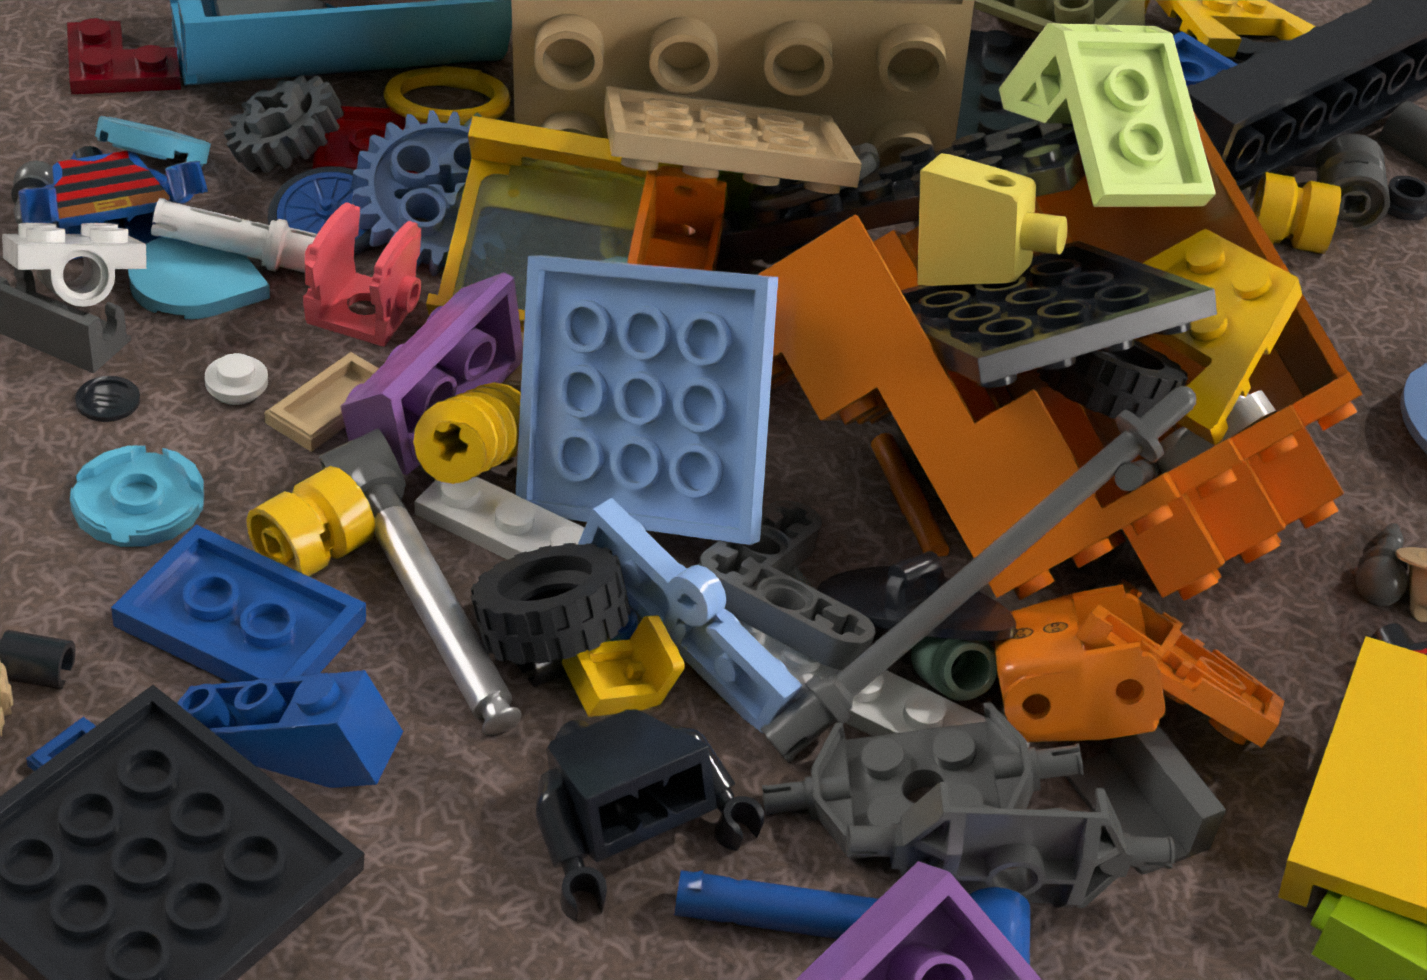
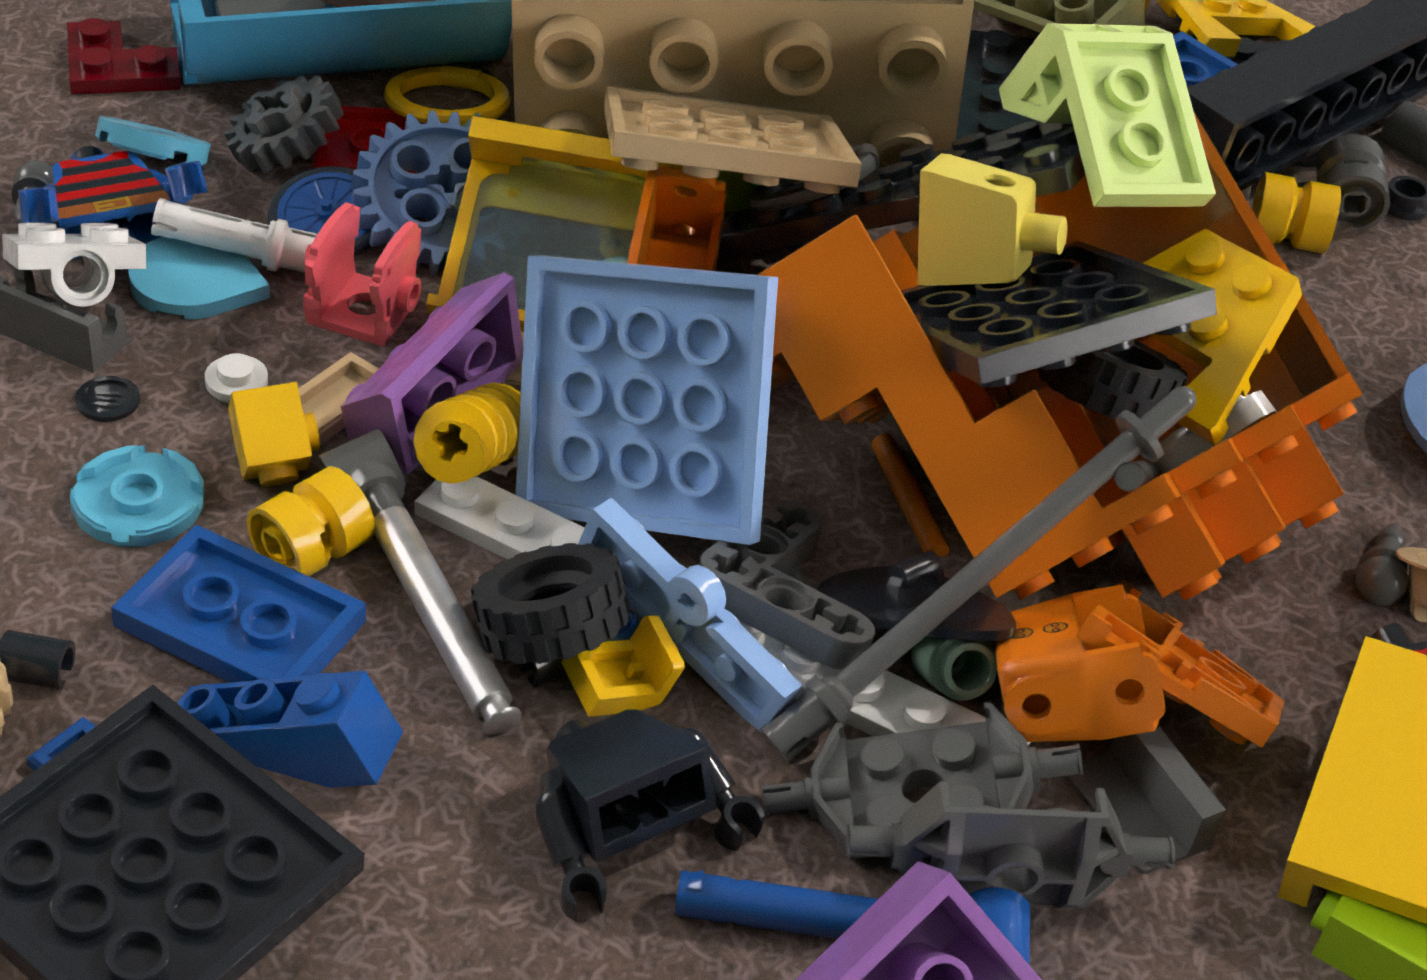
none -> yellow brick [228,382,320,487]

